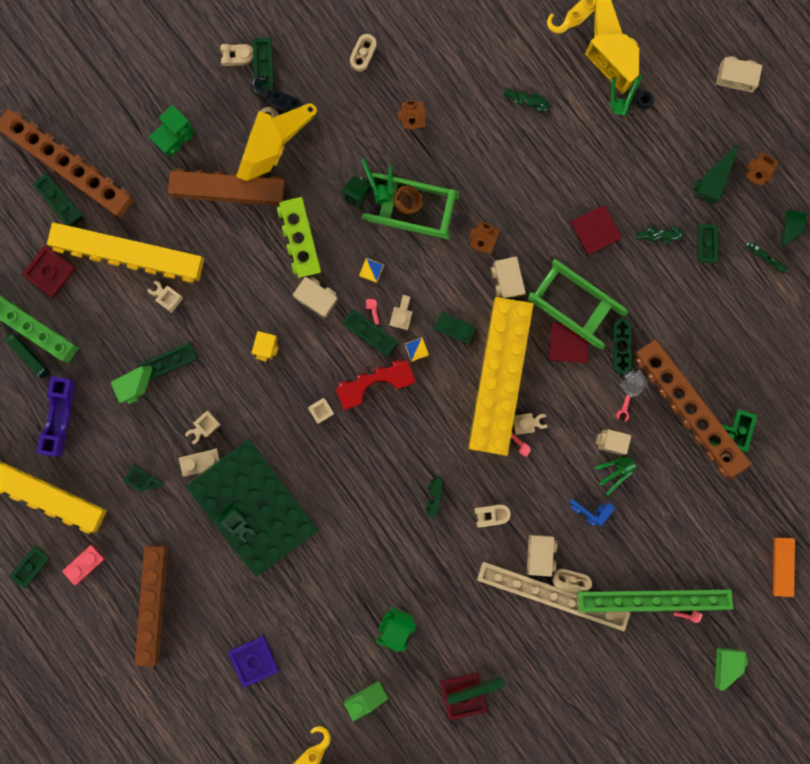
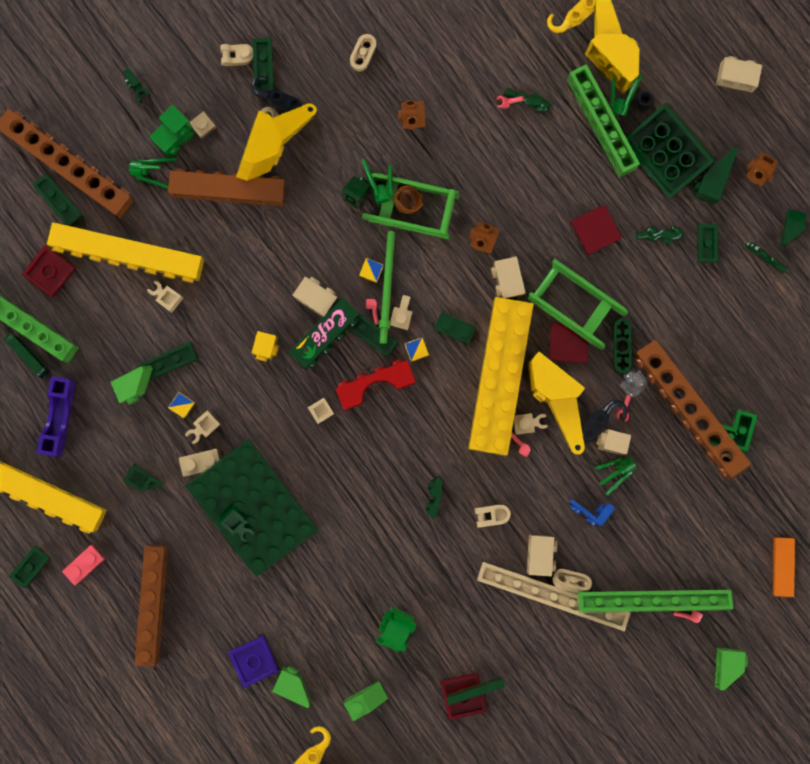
lime brick [277,197,321,278] -> none
none -> dark green plate [123,68,151,103]
none -> green plant [129,157,177,189]
none -> tile [168,392,195,419]
none -> tan plate [190,111,216,139]
none -> bright green slope [272,666,311,708]
none -> dark green brick [289,298,360,369]
none -> bright green bar [379,231,395,344]
none -> coral hand [497,96,524,109]
none -> yellow slope [528,352,628,455]
none -> bright green brick [567,64,640,178]
none -> dark green slope [626,103,717,199]

